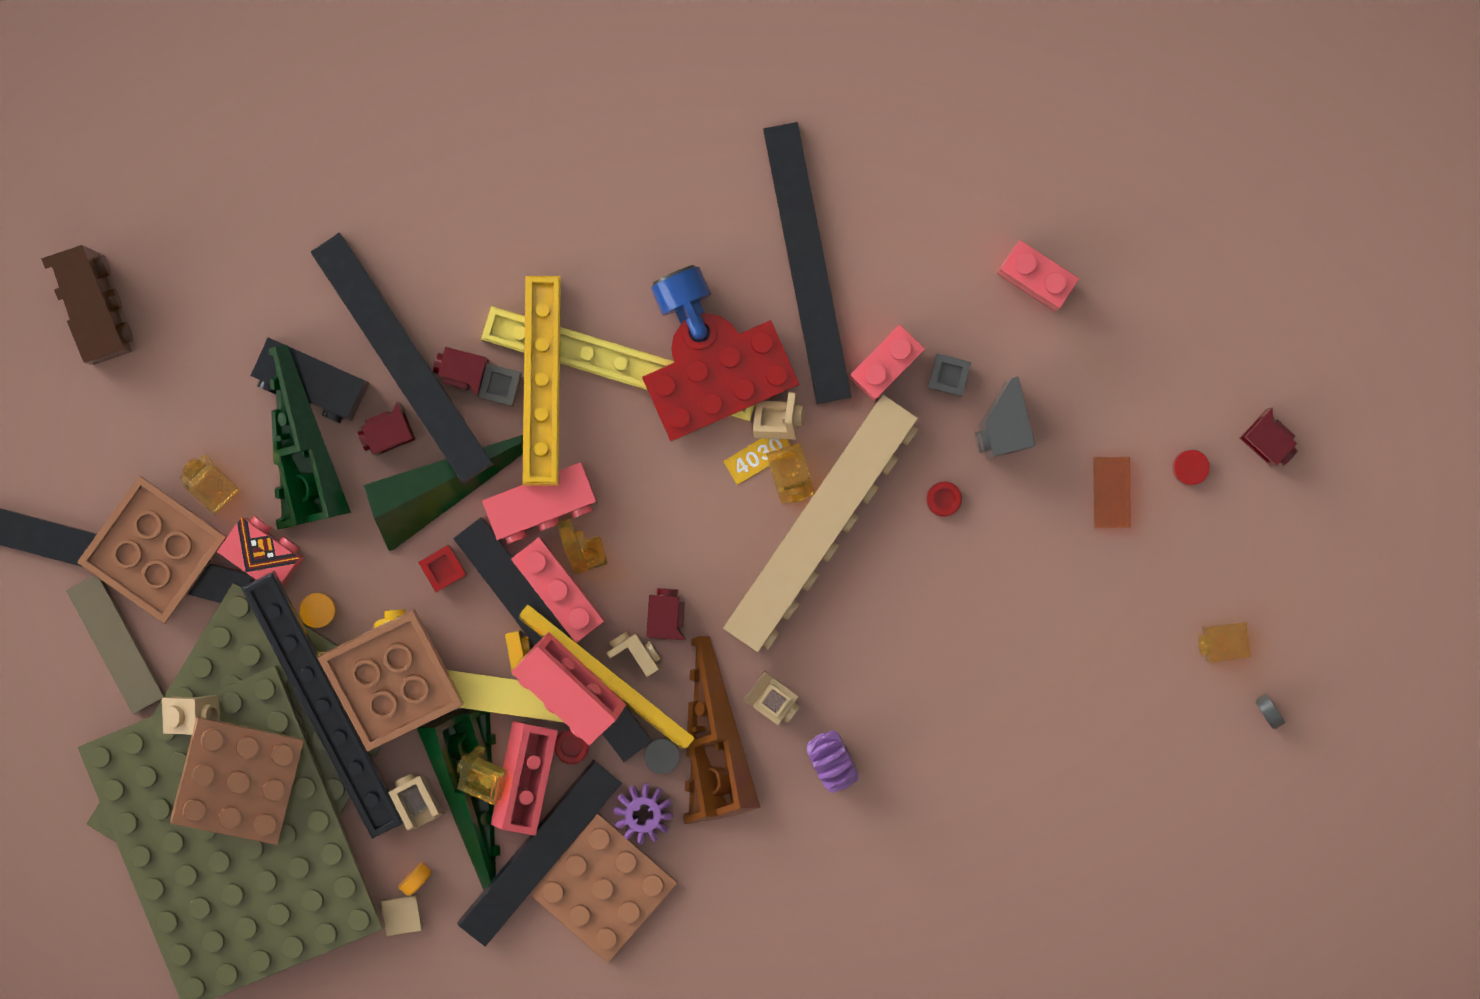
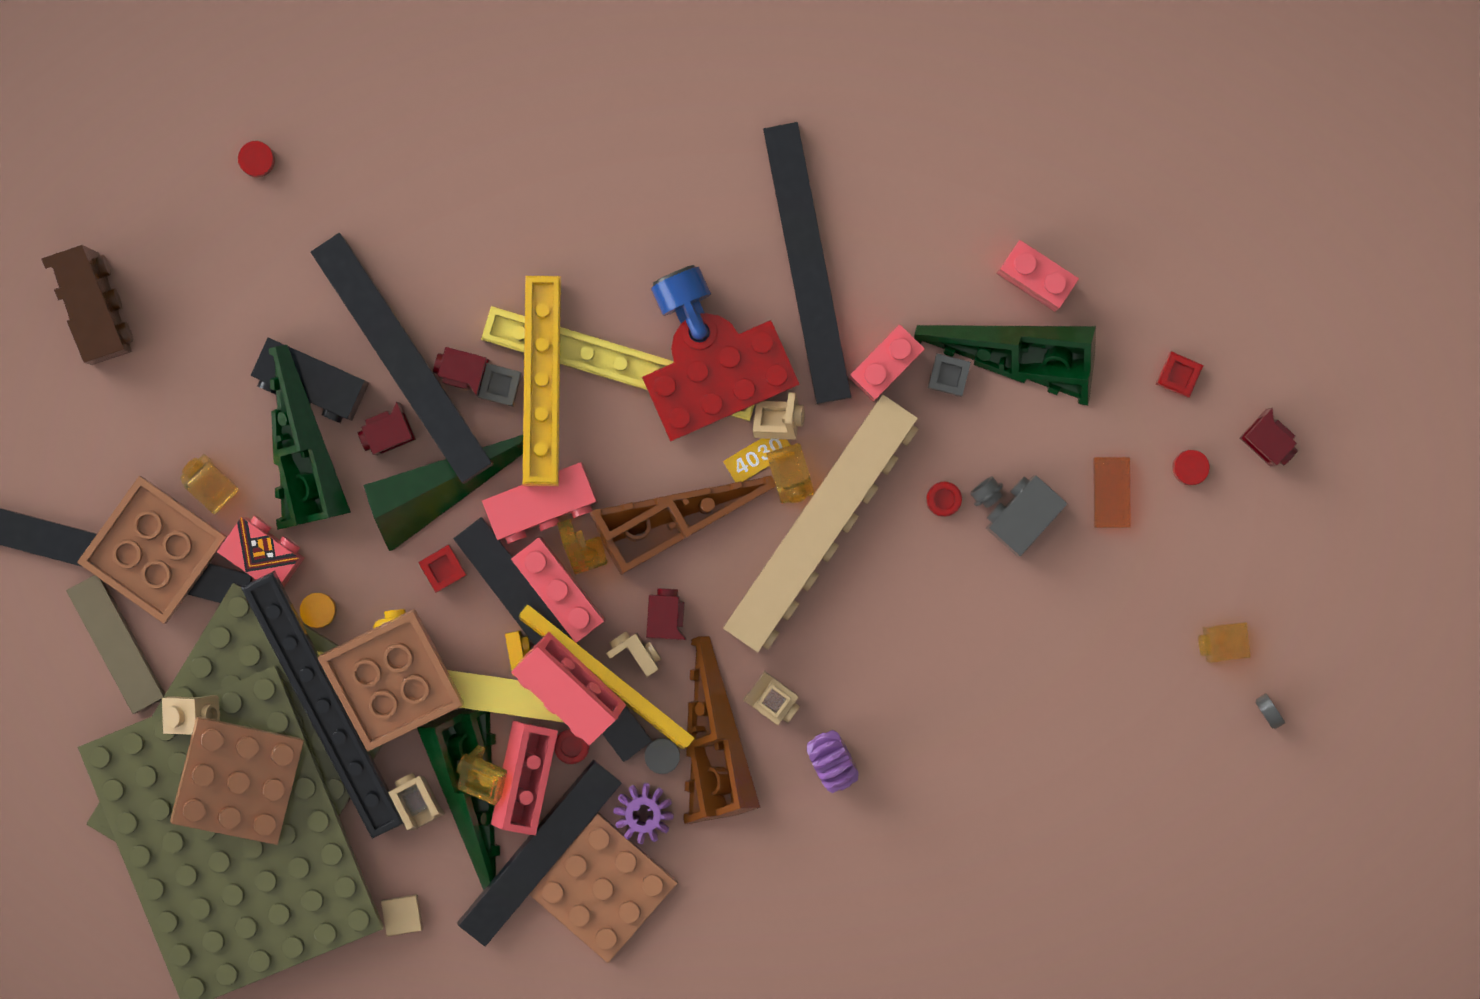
light orange tile [398,862,432,896] -> none
dark grey slope [975,377,1035,459] -> none
none -> red tile [238,141,275,177]
none -> dark orange wedge [590,476,777,575]
none -> dark green wedge [914,325,1096,406]
none -> dark grey plate [970,476,1003,508]
none -> dark grey brick [986,475,1068,556]
none -> red tile [1156,351,1204,398]

